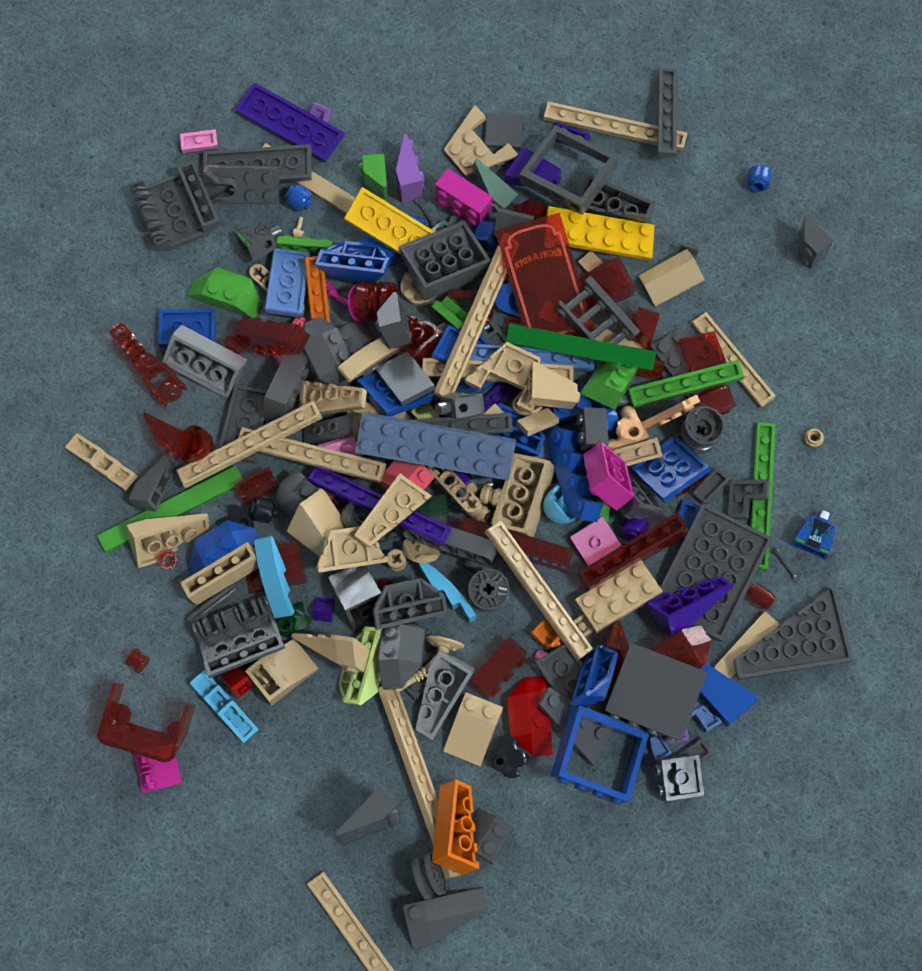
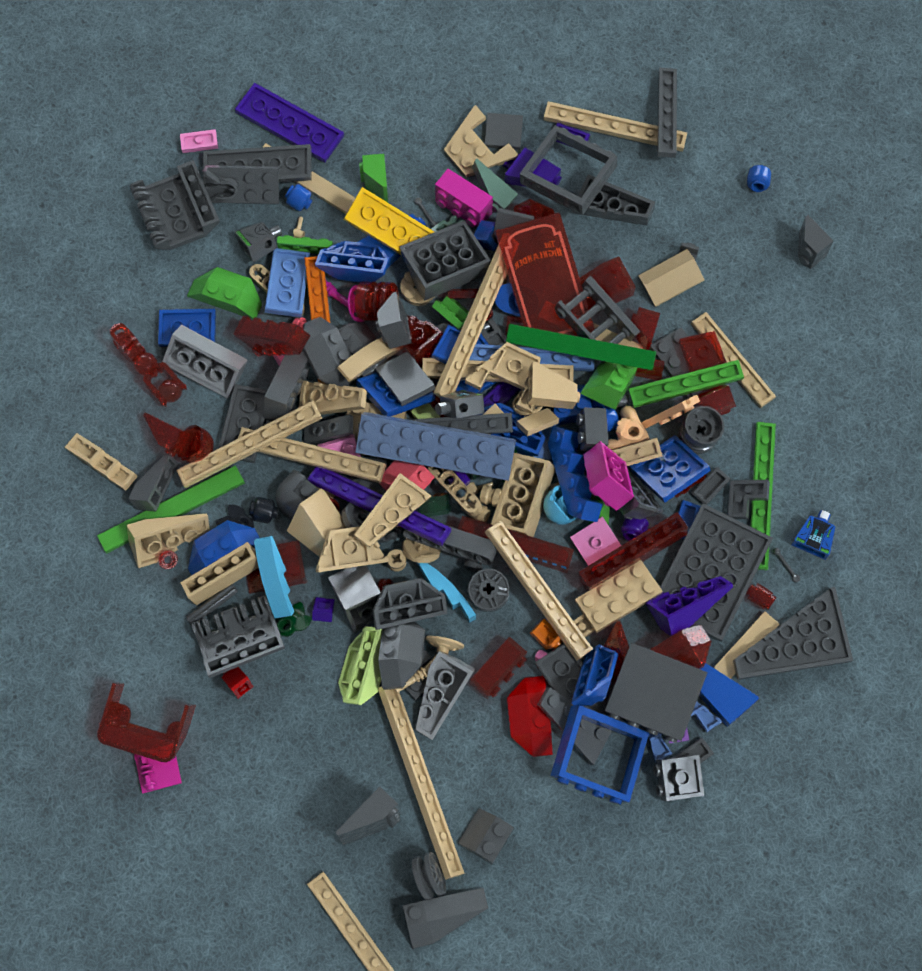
clear red wheel [125,648,150,674] -> none
medium azure slope [189,670,259,743] -> none
clear red tile [223,336,249,355] -> none
clear red hinge [235,467,279,506] -> none
tan slope [245,639,319,706] -> none
tan wedge [292,633,370,674] -> none
medium lavender plate [310,102,332,123] -> none
medium lavender slope [396,133,425,202] -> none
orange wedge [432,779,479,875] -> none
tan slope [443,693,503,766] -> none
black plate [489,738,530,778] -> none
yellow plate [544,206,655,261] -> none
tan tile [577,251,604,276] -> none
tan plate [804,429,824,447] -> none

